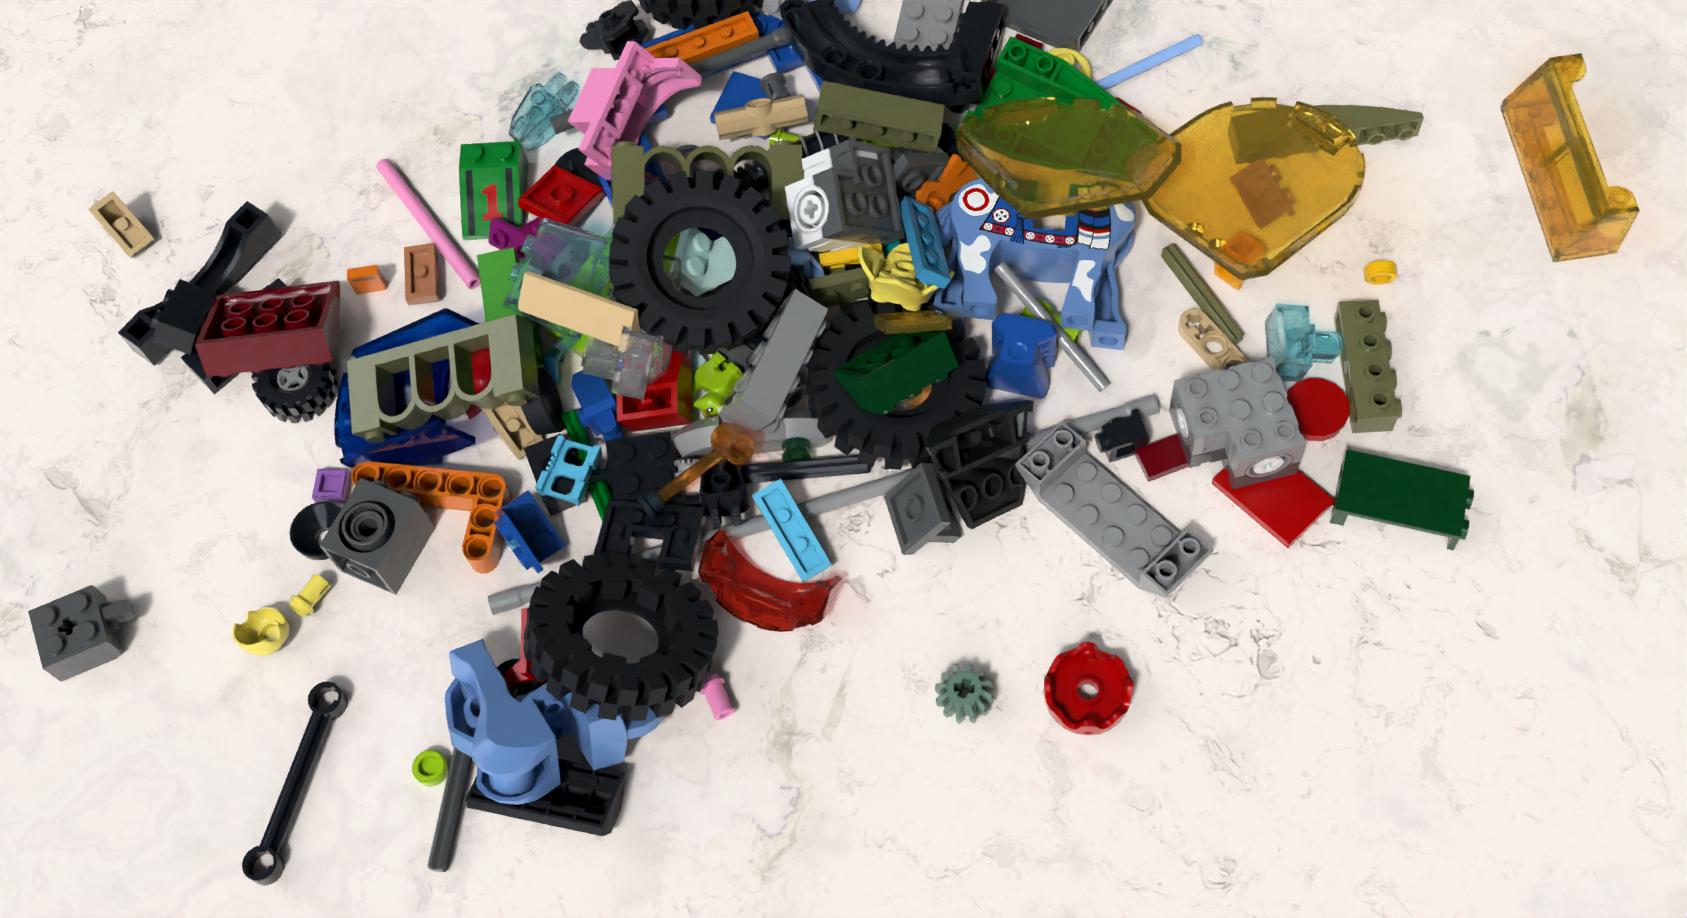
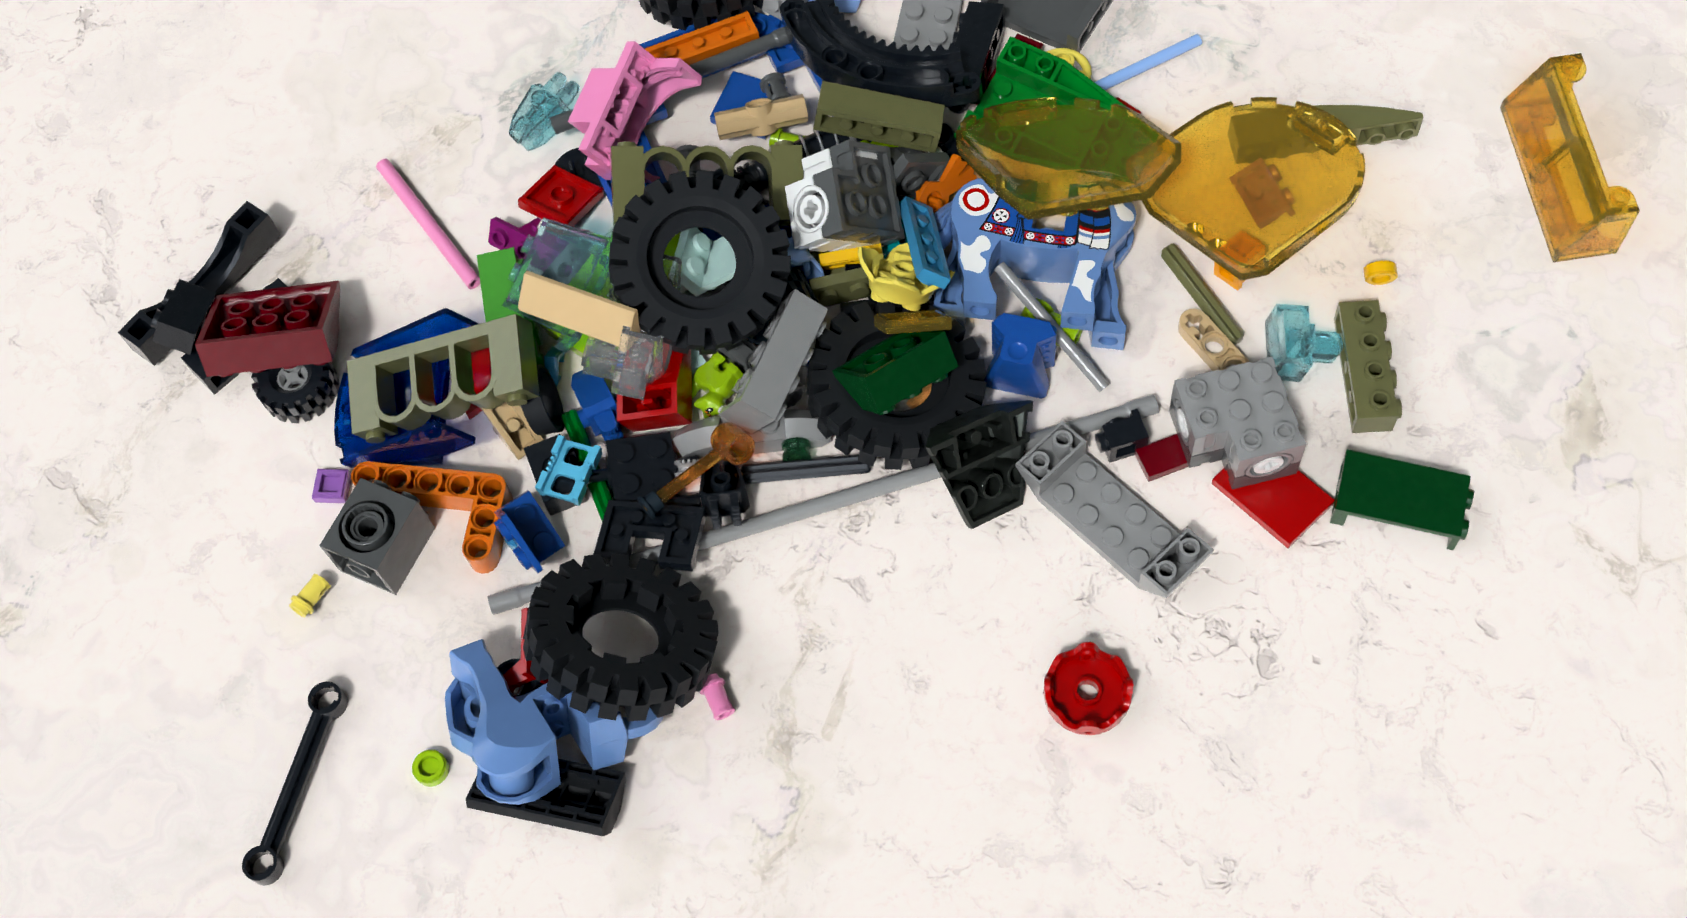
dark grey hinge [28,585,136,682] -> none
tan slope [88,191,154,258] -> none
light yellow hair [233,606,289,657] -> none
black piece [289,502,341,560] -> none
orange tile [347,265,386,295] -> none
nougat plate [404,243,439,305] -> none
dark grey axle [427,747,472,872] -> none
green slope [459,141,528,240] -> none
black hinge [579,0,649,61] -> none
clear red windscreen [698,529,843,632] -> none
medium azure plate [752,479,832,583] -> none
dark grey bracket [884,463,962,555] -> none
sand green gear [935,663,994,724] -> none
red tile [1287,378,1350,441] -> none

